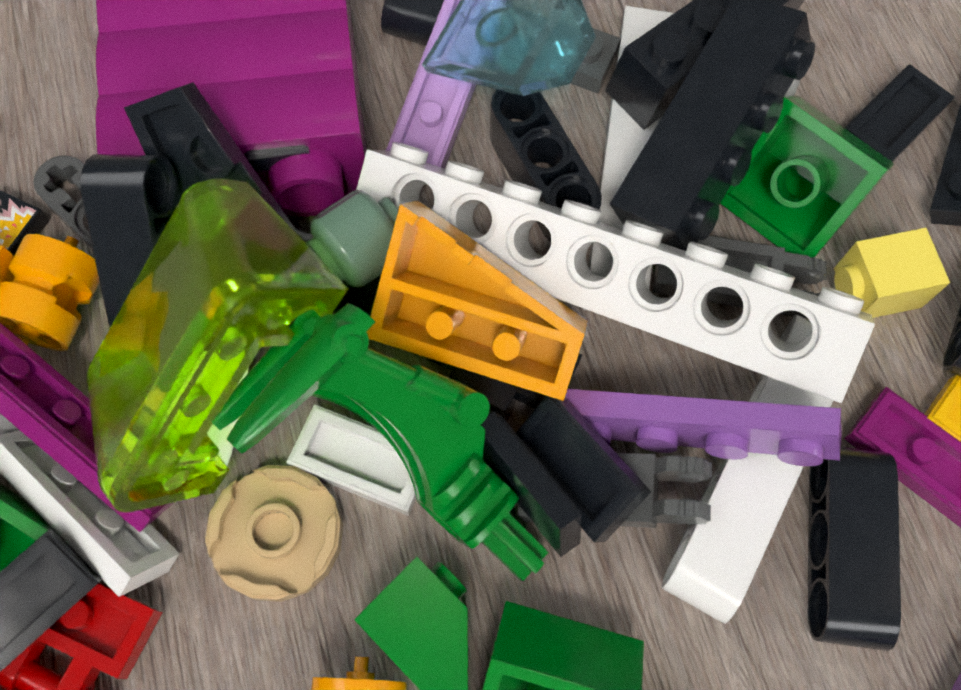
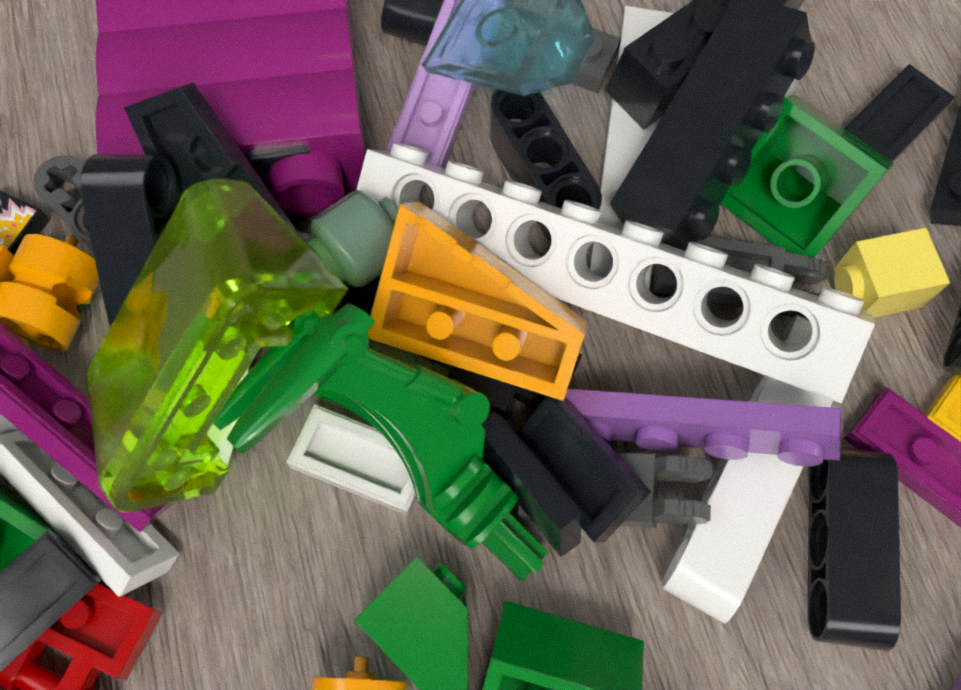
tan tile [205,465,343,602] -> none

